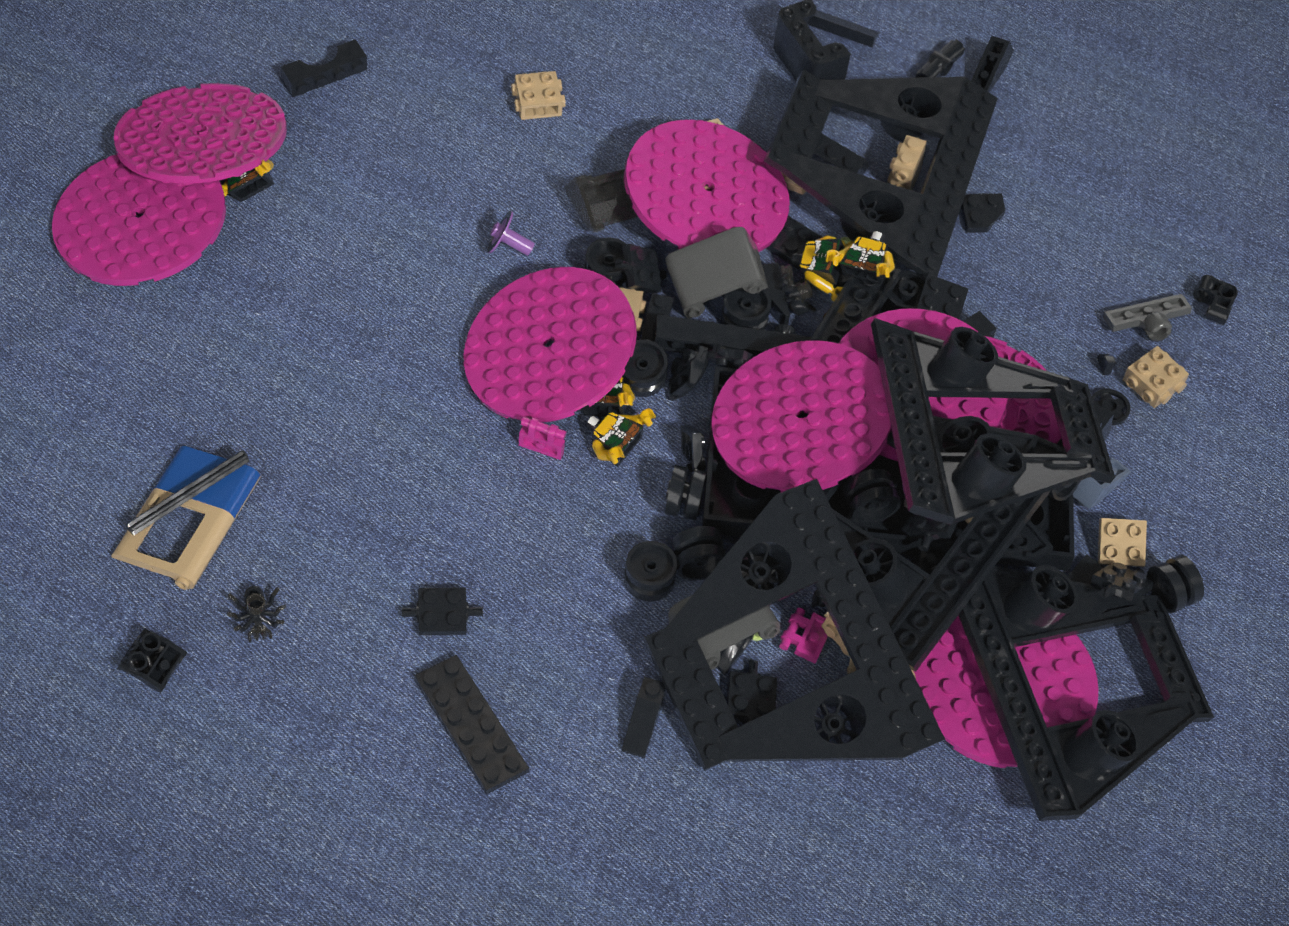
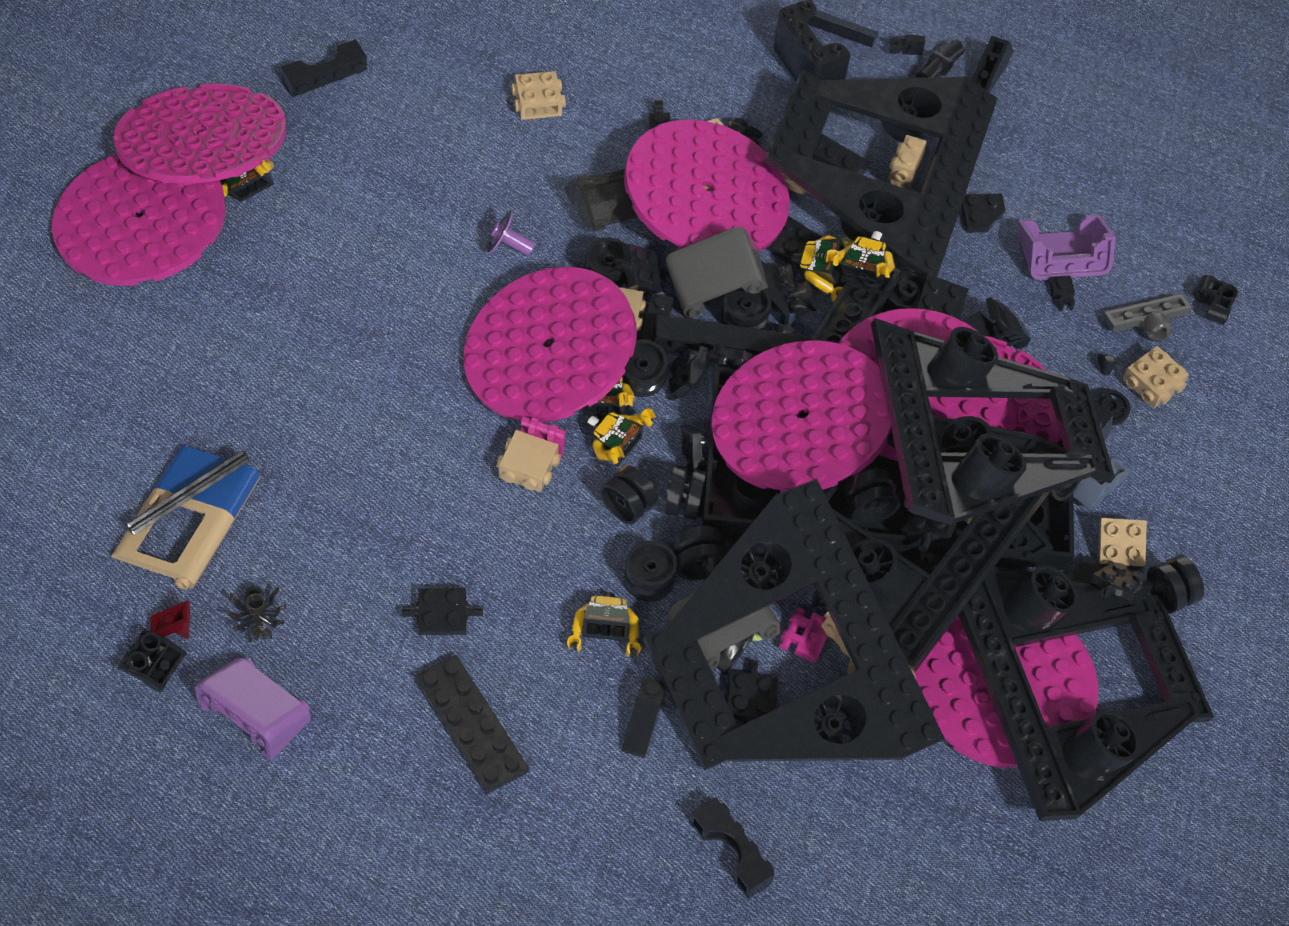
none -> dark red slope [150,601,190,639]
none -> medium lavender windscreen [195,657,311,761]
none -> tan brick [496,430,561,492]
none -> torso [567,592,641,657]
none -> black wheel [599,465,658,525]
none -> black plate [649,98,671,129]
none -> black arch [690,797,775,899]
none -> black plate [728,117,763,146]
none -> black plate [889,35,926,55]
none -> black slope [986,297,1031,349]
none -> medium lavender windscreen [1018,214,1116,280]
none -> black plate [1048,276,1075,311]

